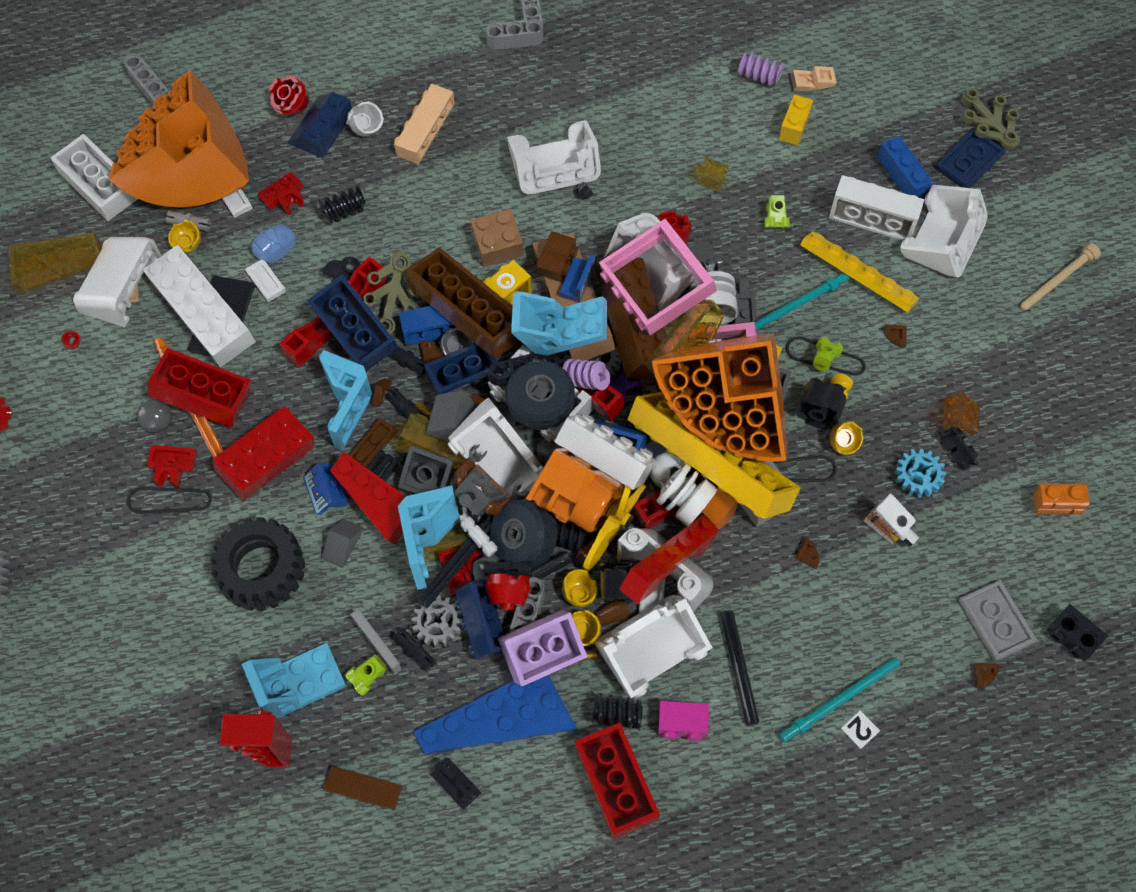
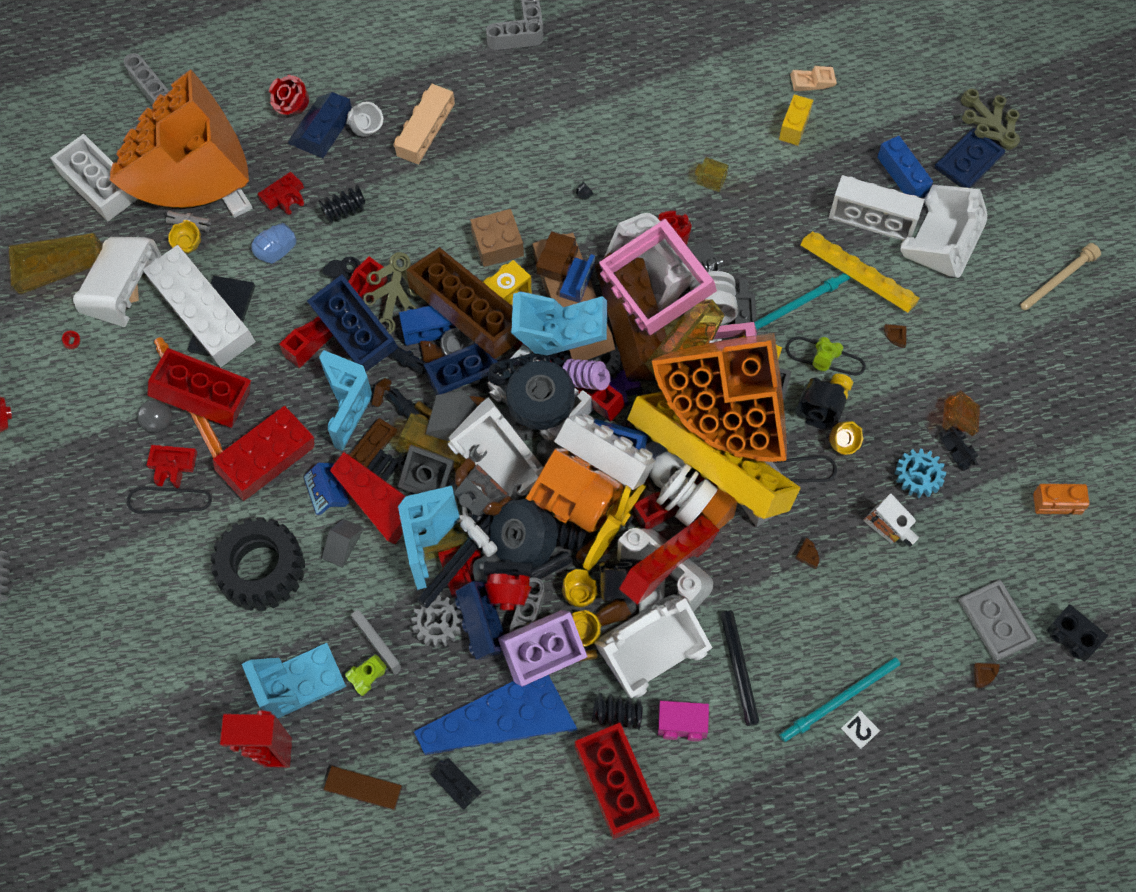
white tile [245,260,286,302] -> none
black pin [393,628,437,672] -> none
white windscreen [507,120,601,194] -> none
lavender piece [738,52,784,86] -> none
lime plate [765,195,790,228] -> none

